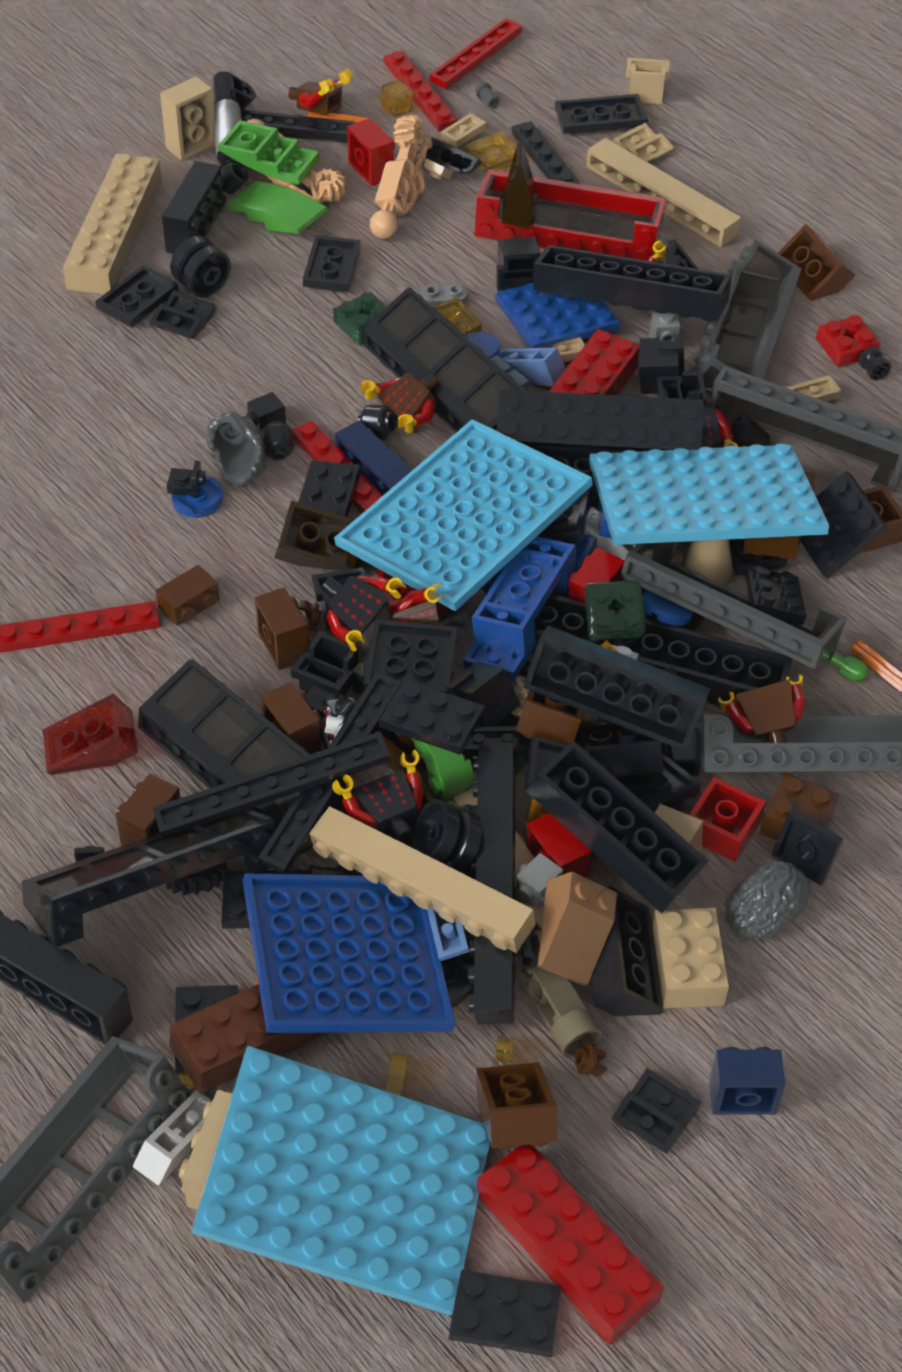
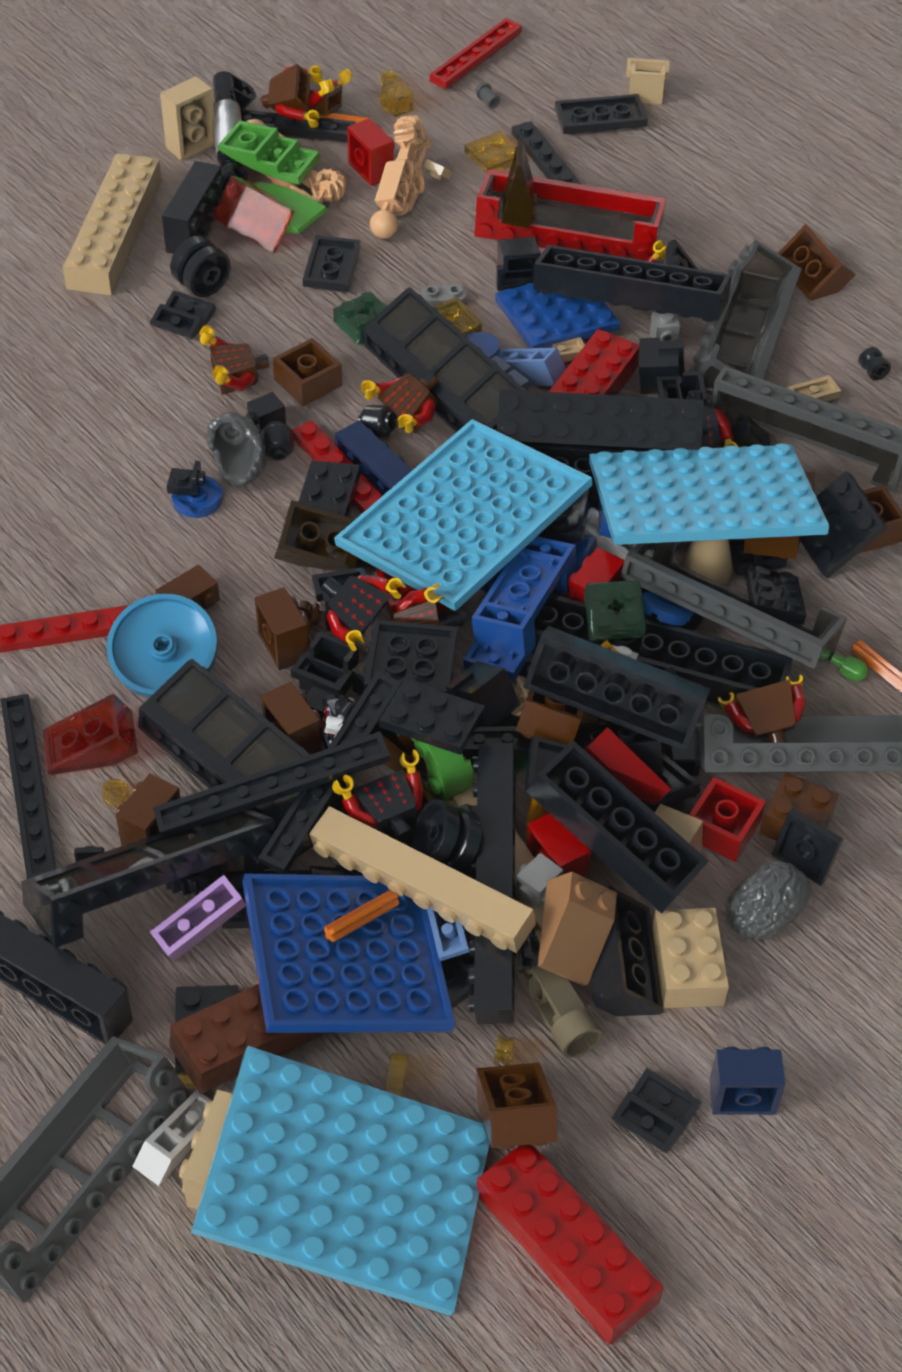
black plate [95,265,179,328] -> none
red plate [383,51,458,132] -> none
black brick [416,134,482,174] -> none
tan plate [441,113,486,148] -> none
black plate [449,1269,561,1357] -> none
reddish brown plate [574,1043,607,1076] -> none
tan brick [586,138,741,247] -> none
tan slope [612,123,674,163] -> none
red brick [816,315,881,367] -> none
none -> black tile [0,694,57,879]
none -> clear yellow bush [102,779,128,807]
none -> dark azure dish [107,594,218,699]
none -> lavender brick [150,875,246,962]
none -> torso [199,325,269,395]
none -> clear red slope [212,176,294,253]
none -> reddish brown torso [261,64,322,128]
none -> reddish brown brick [273,338,342,406]
none -> orange axle [324,891,399,942]
none -> clear yellow bush [380,70,399,90]
none -> red slope [585,727,671,805]

